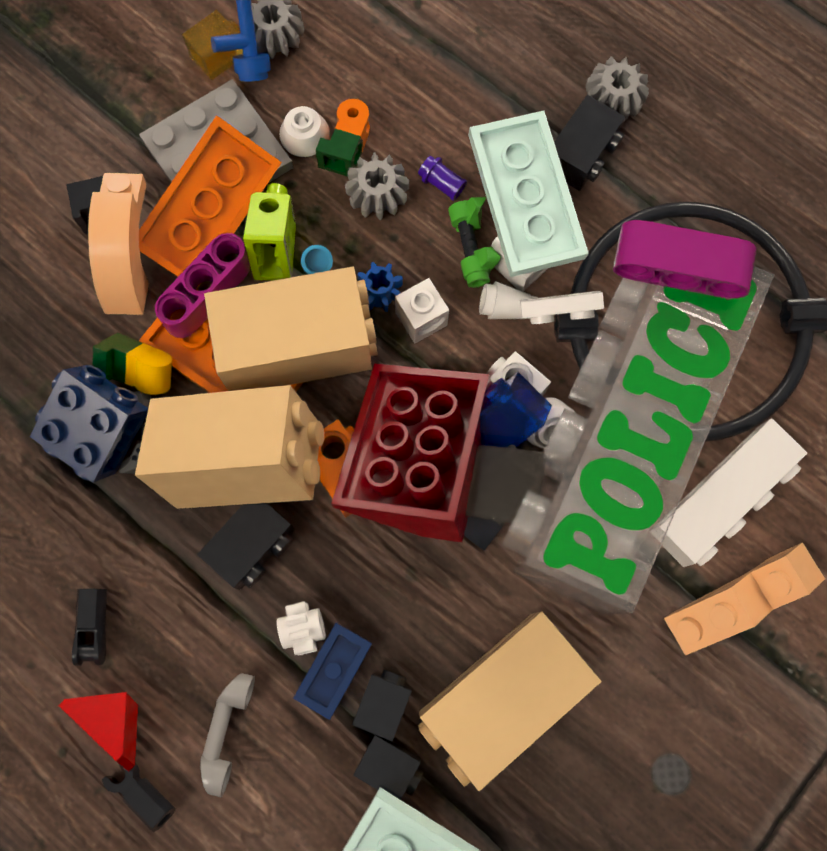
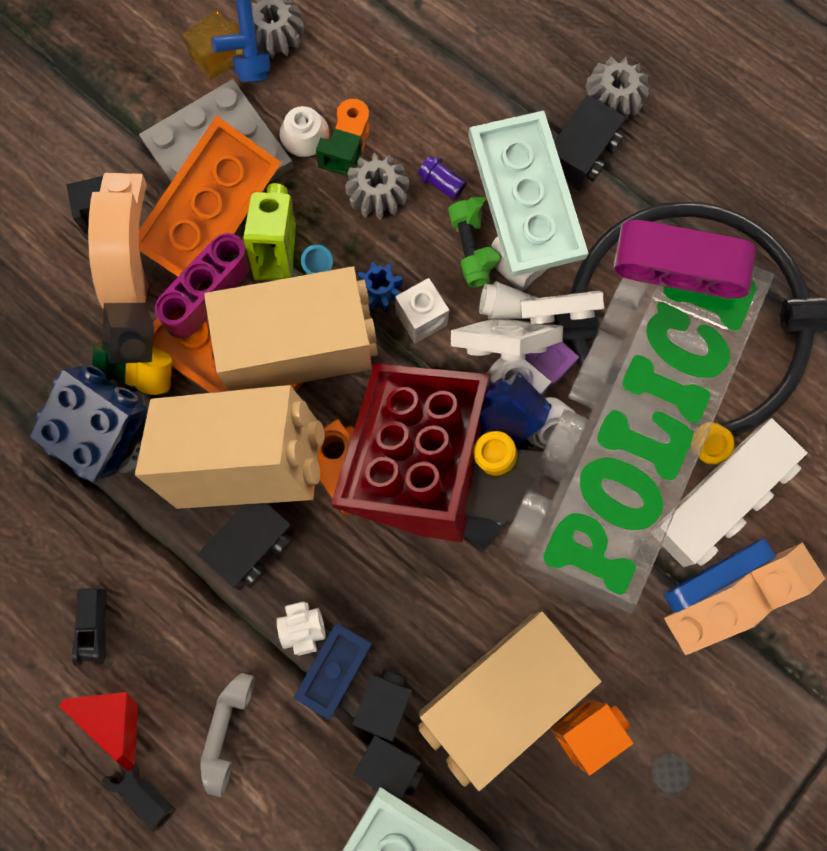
none -> black brick [102,303,154,363]
none -> white plate [451,319,563,361]
none -> yellow tile [473,431,518,476]
none -> medium lavender plate [525,342,579,388]
none -> orange brick [550,699,634,776]
none -> blue beam [663,537,776,613]
none -> yellow tile [691,423,734,464]

